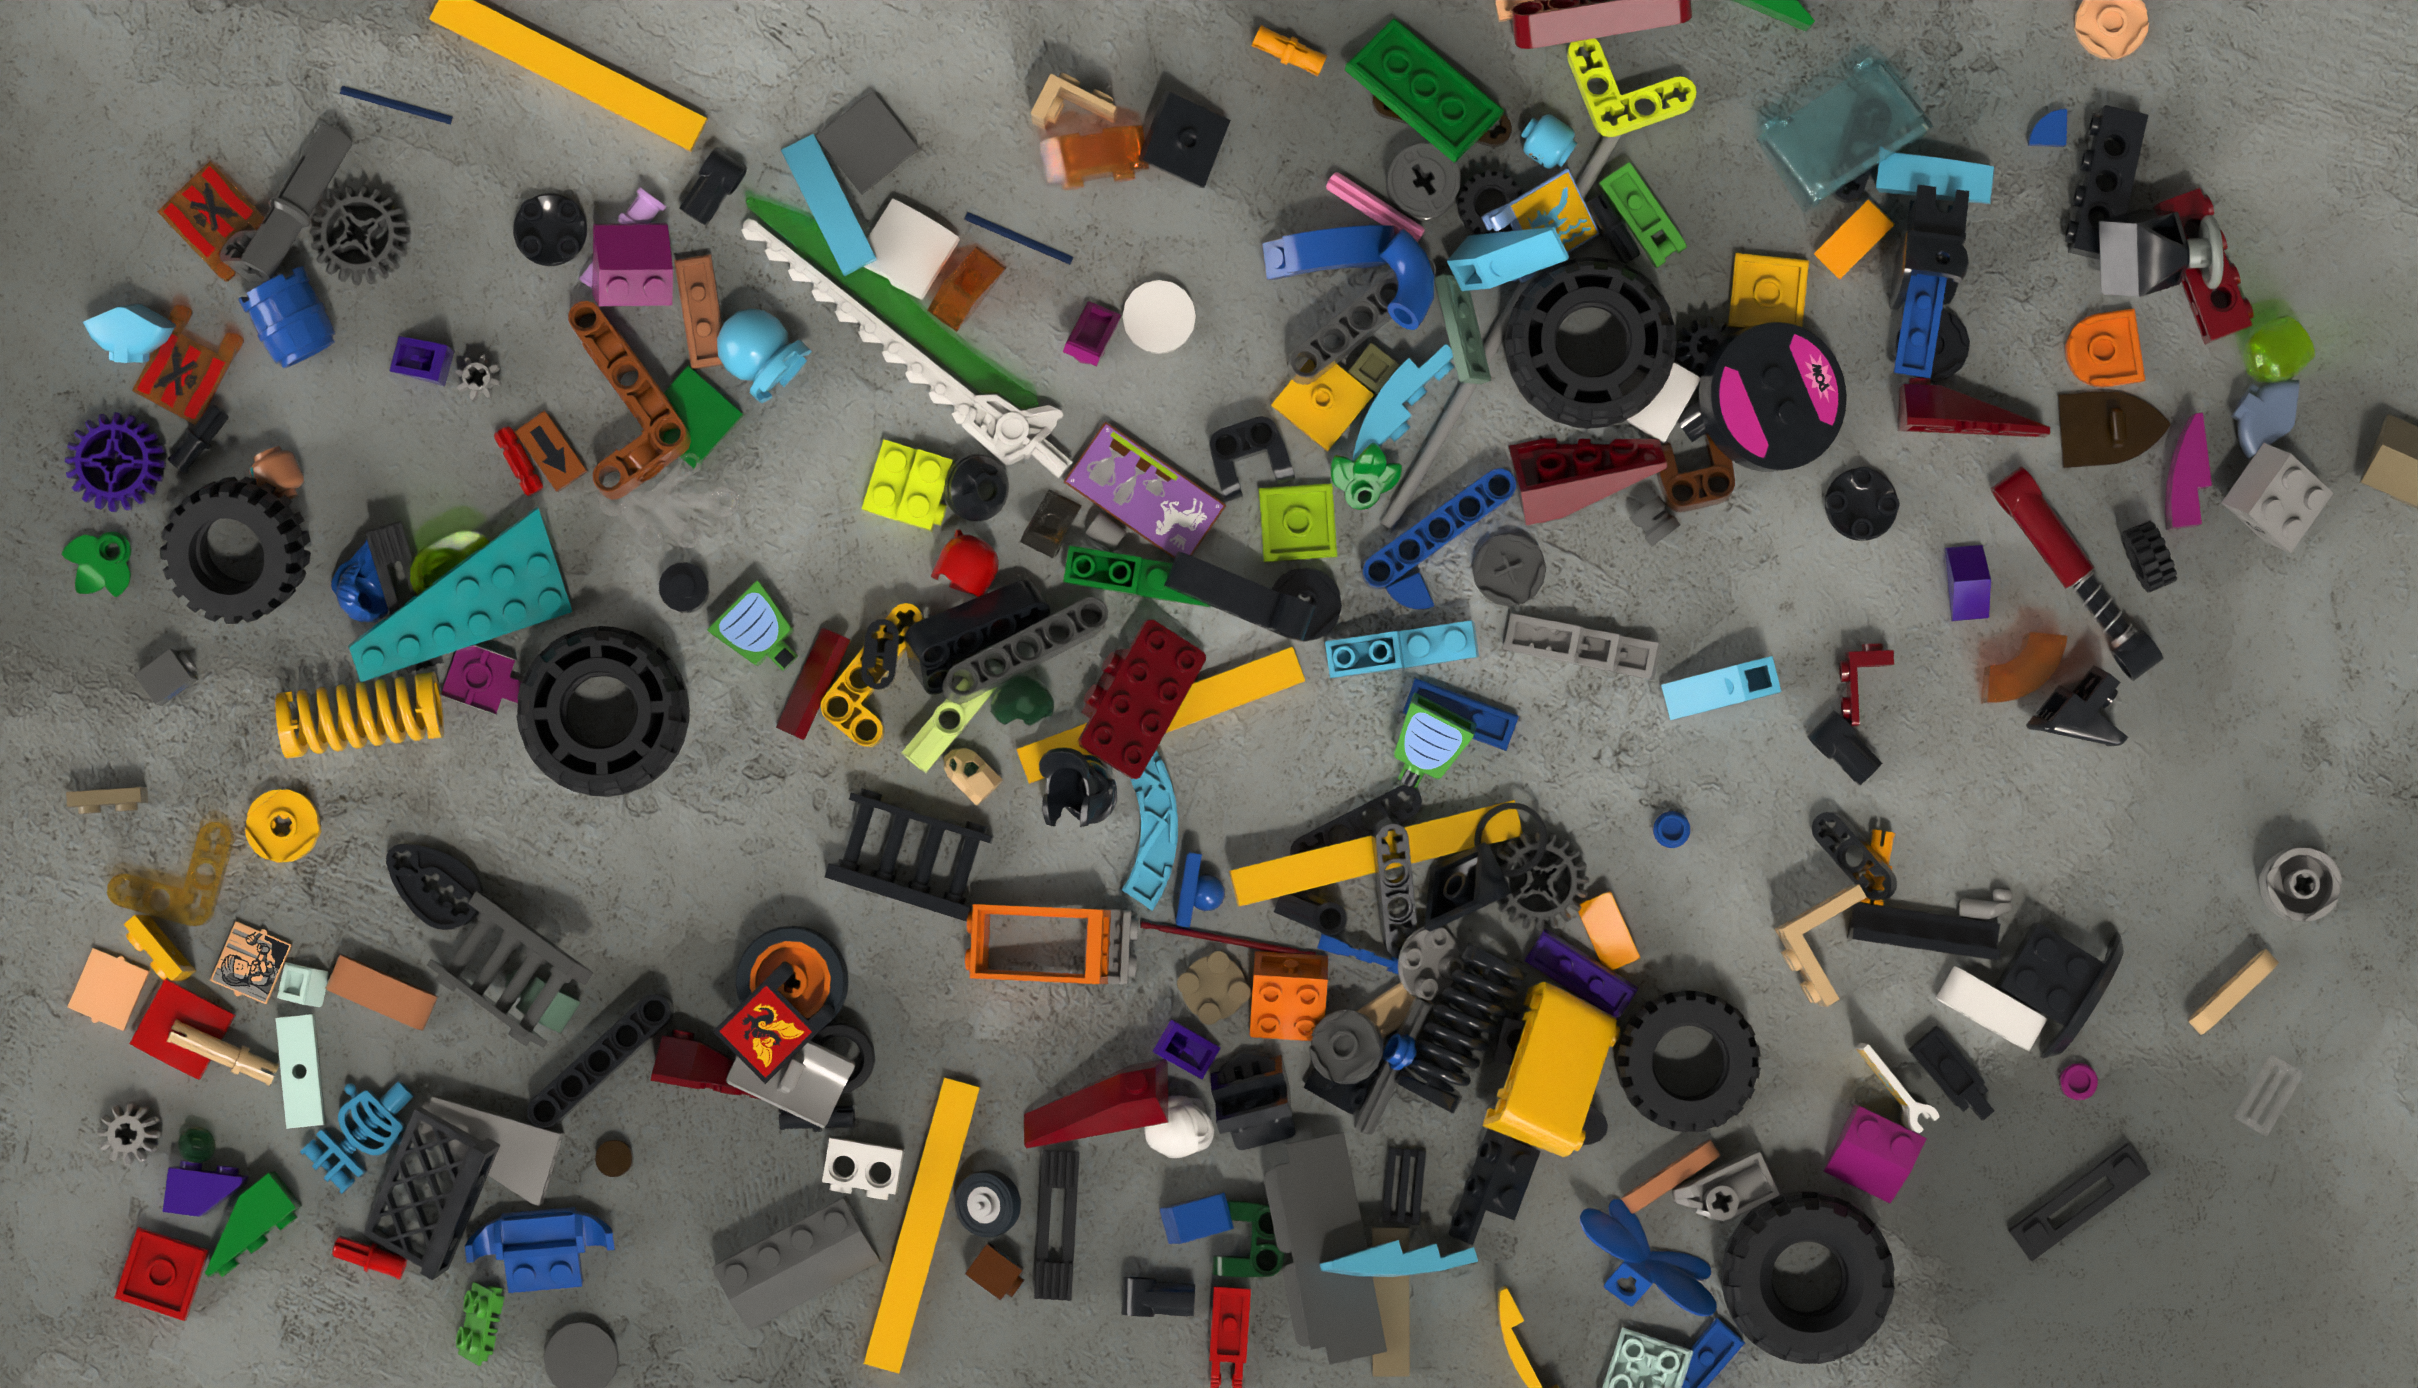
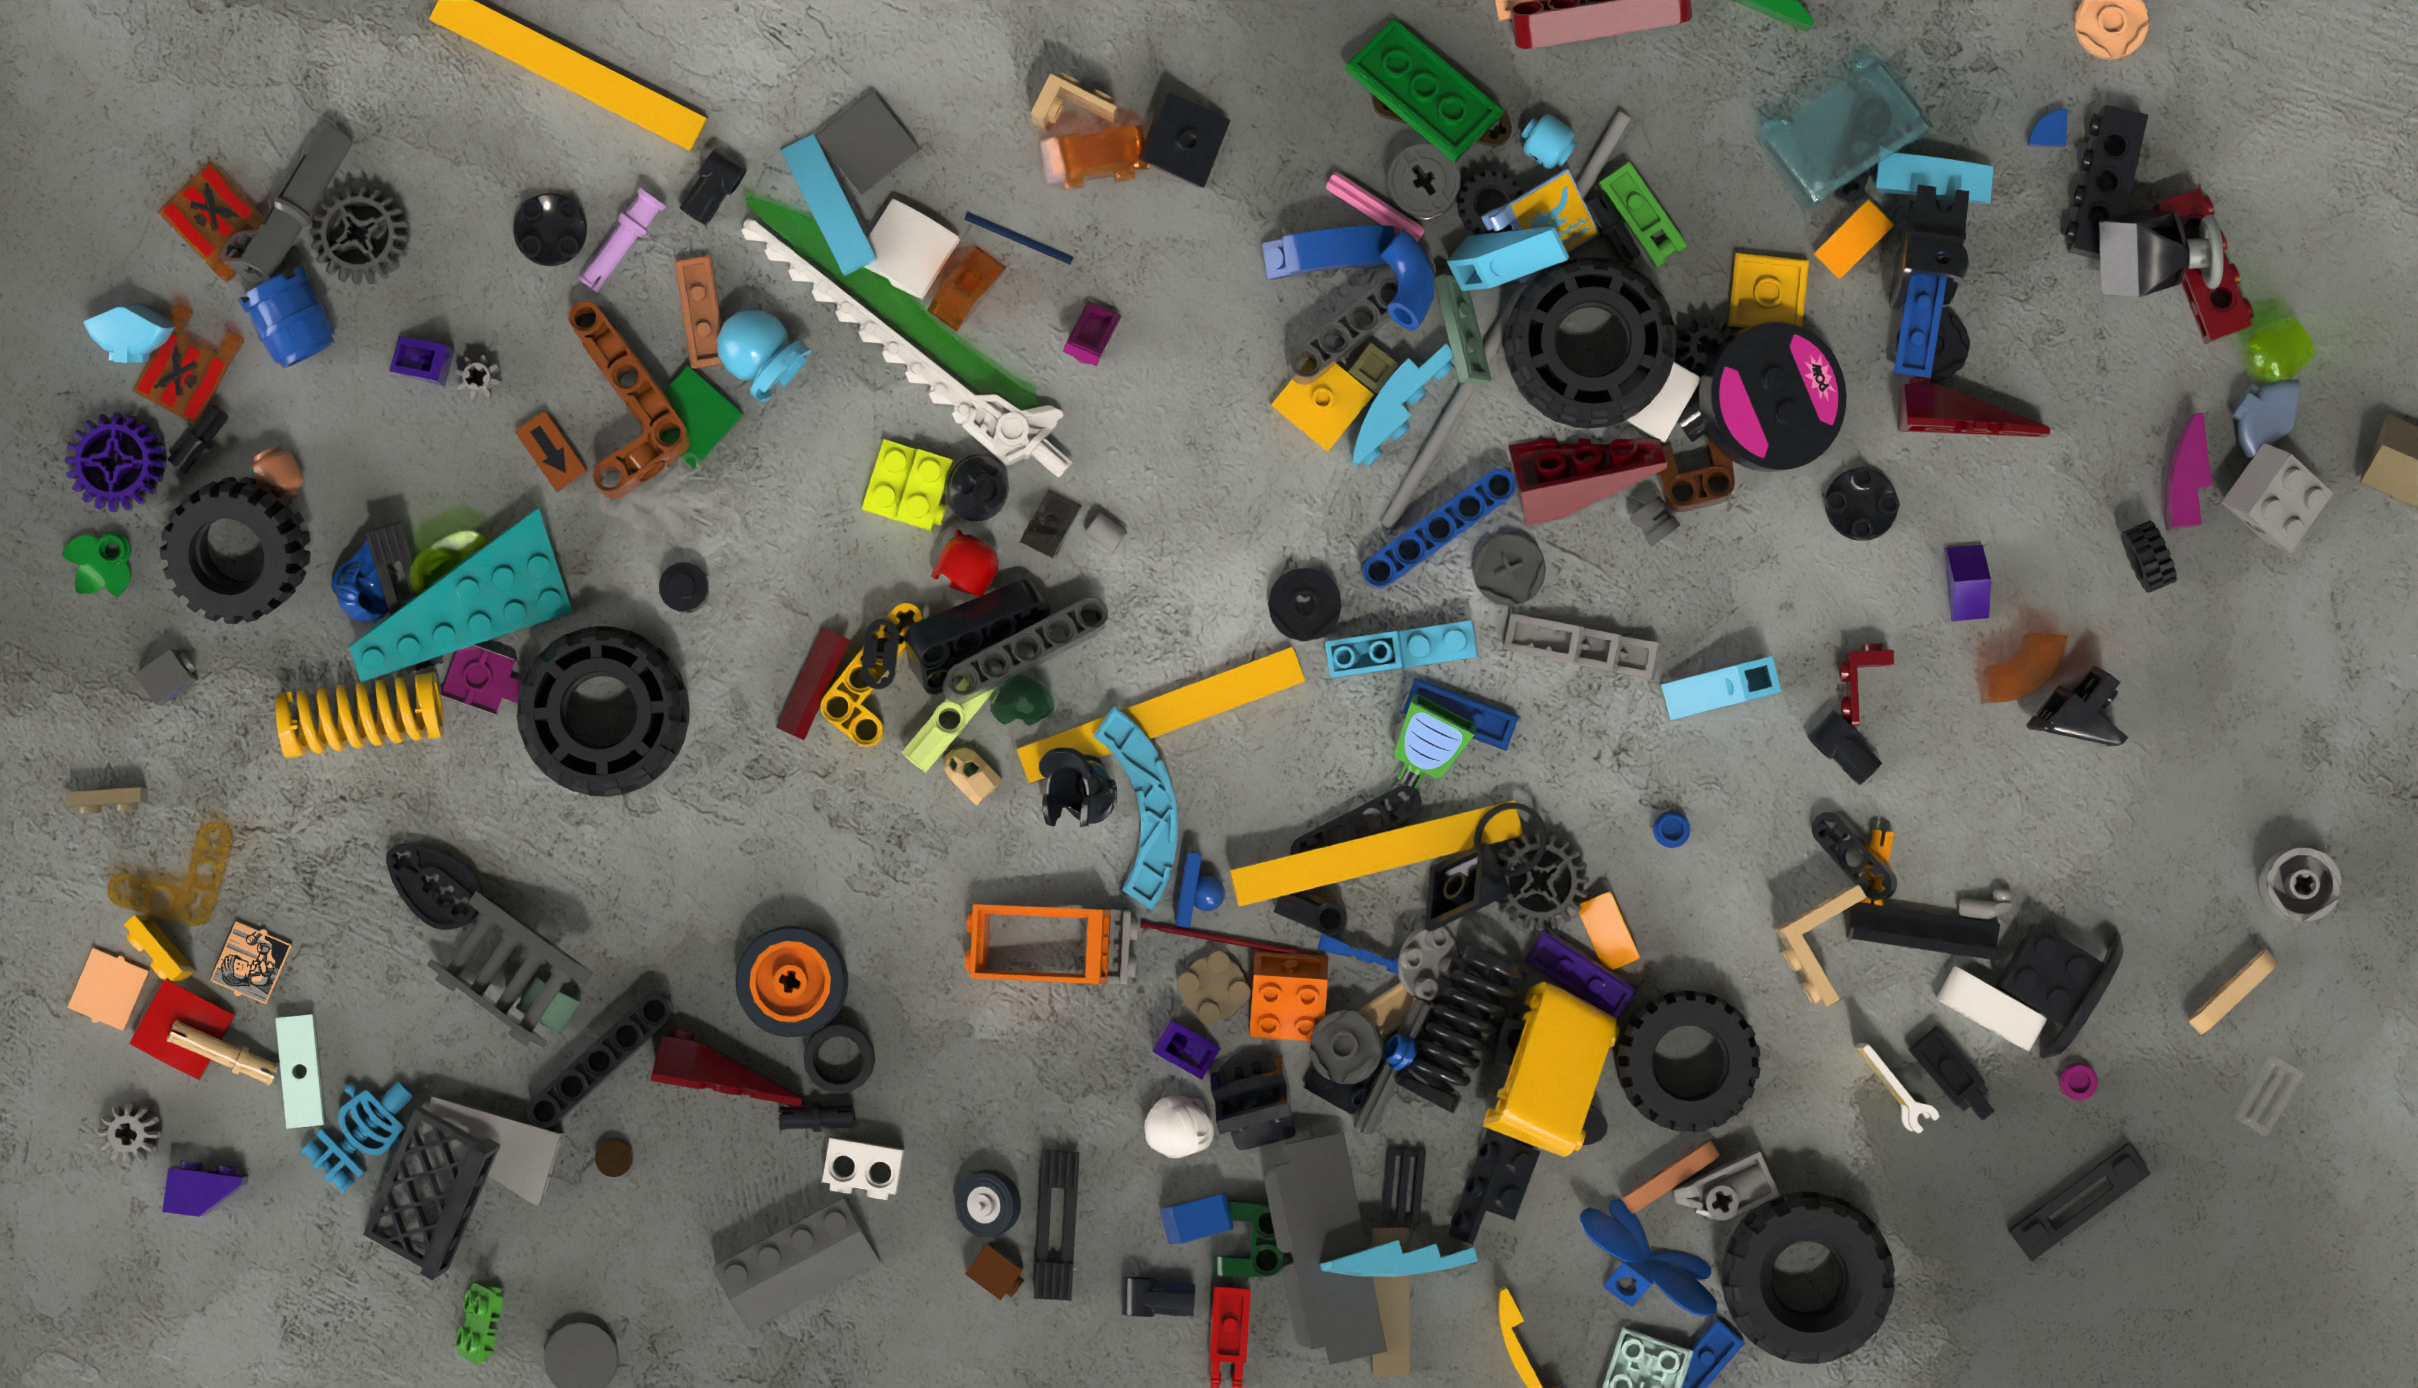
red plate [114,1227,210,1321] -> none
clear green plate [178,1127,216,1163] -> none
green slope [205,1171,302,1277] -> none
yellow plate [245,789,322,863] -> none
light aqua slope [277,962,329,1007] -> none
nougat beam [325,954,438,1031] -> none
red axle [332,1236,408,1280] -> none
dark blue piece [340,86,453,125] -> none
blue plate [465,1207,615,1293] -> none
red axle [494,426,543,496] -> none
magenta slope [592,223,673,306] -> none
torso [707,581,798,671] -> none
flag [713,961,836,1084] -> none
light grey shield [726,1041,855,1128] -> none
black fence [825,788,994,921] -> none
yellow tile [864,1077,980,1374] -> none
dark red wedge [1024,1059,1169,1149] -> none
green slope [1063,546,1211,608] -> none
medium lavender tile [1064,421,1226,559] -> none
dark red bracket [1078,619,1206,779] -> none
white tile [1122,280,1196,354] -> none
black beam [1164,551,1317,641] -> none
black piece [1210,416,1295,502] -> none
light orange pin [1251,25,1328,77] -> none
lime tile [1259,483,1337,562] -> none
green plate [1330,442,1402,510] -> none
black beam [1372,818,1418,959] -> none
blue tile [1385,573,1434,610] -> none
neon yellow beam [1567,38,1697,137] -> none
magenta slope [1823,1105,1927,1204] -> none
piece [1991,466,2163,681] -> none
dark brown shield [2058,392,2171,468] -> none
orange tile [2065,308,2146,388] -> none

